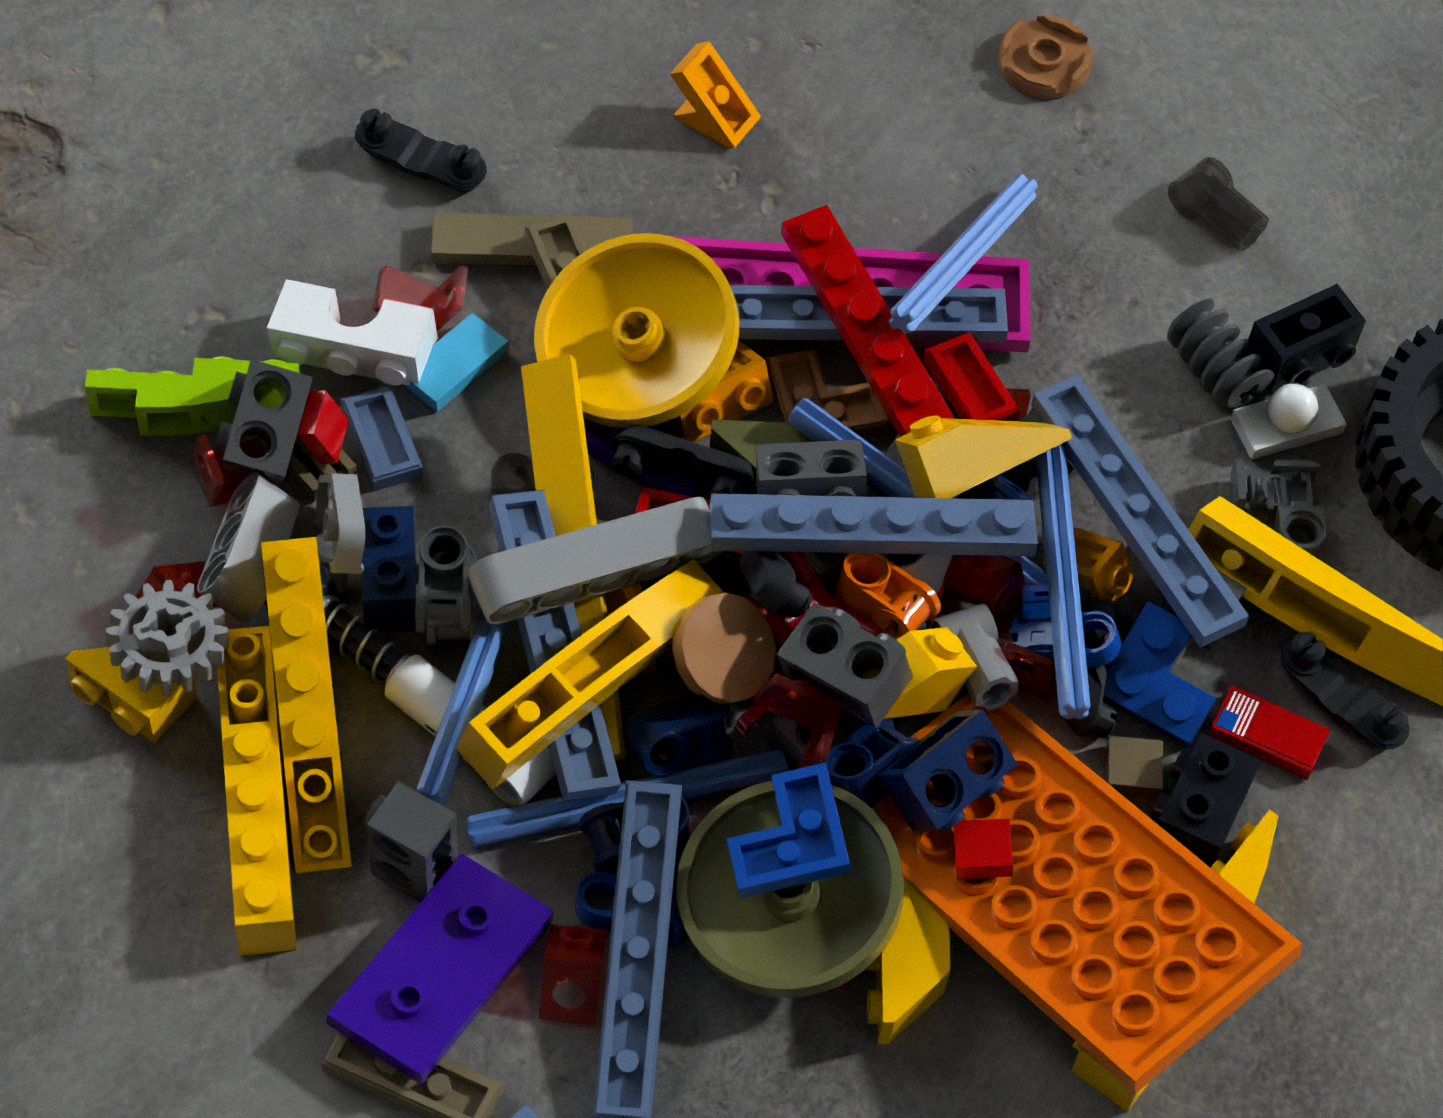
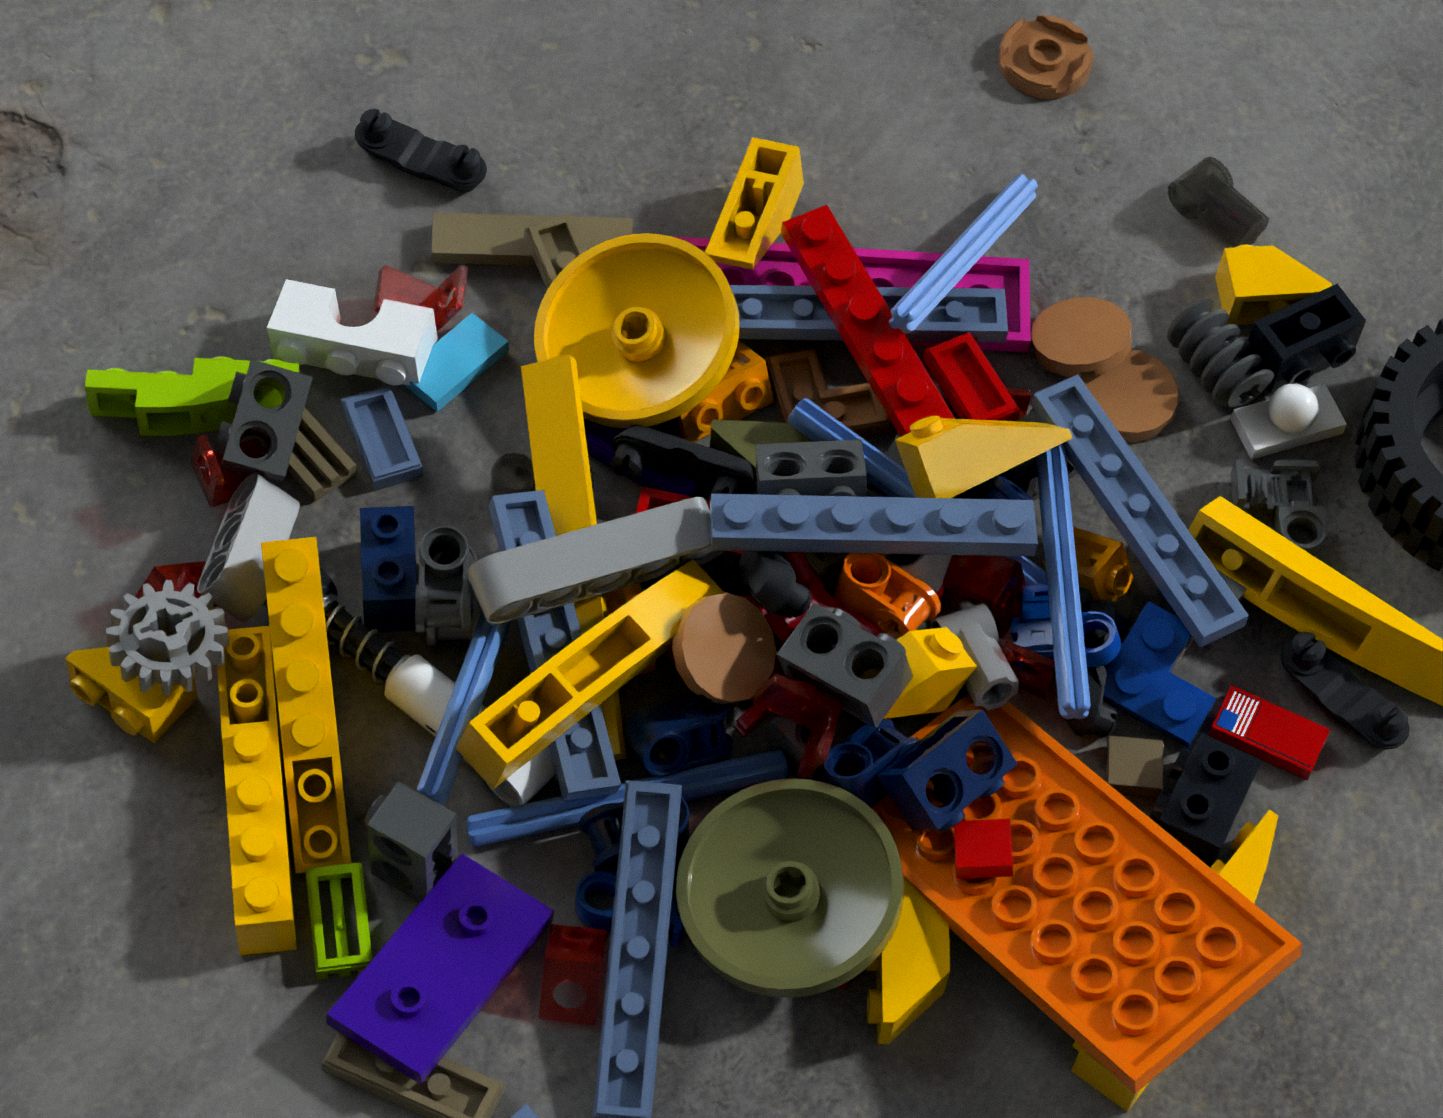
red tile [297,390,349,464] -> none
light grey piece [312,473,365,594] -> none
light orange slope [670,41,762,149] -> none
blue plate [727,762,852,898] -> none
none -> lime tile [305,862,372,980]
none -> yellow slope [705,137,804,270]
none -> medium nougat tile [1031,297,1132,378]
none -> medium nougat tile [1080,349,1179,443]
none -> yellow slope [1215,244,1332,325]

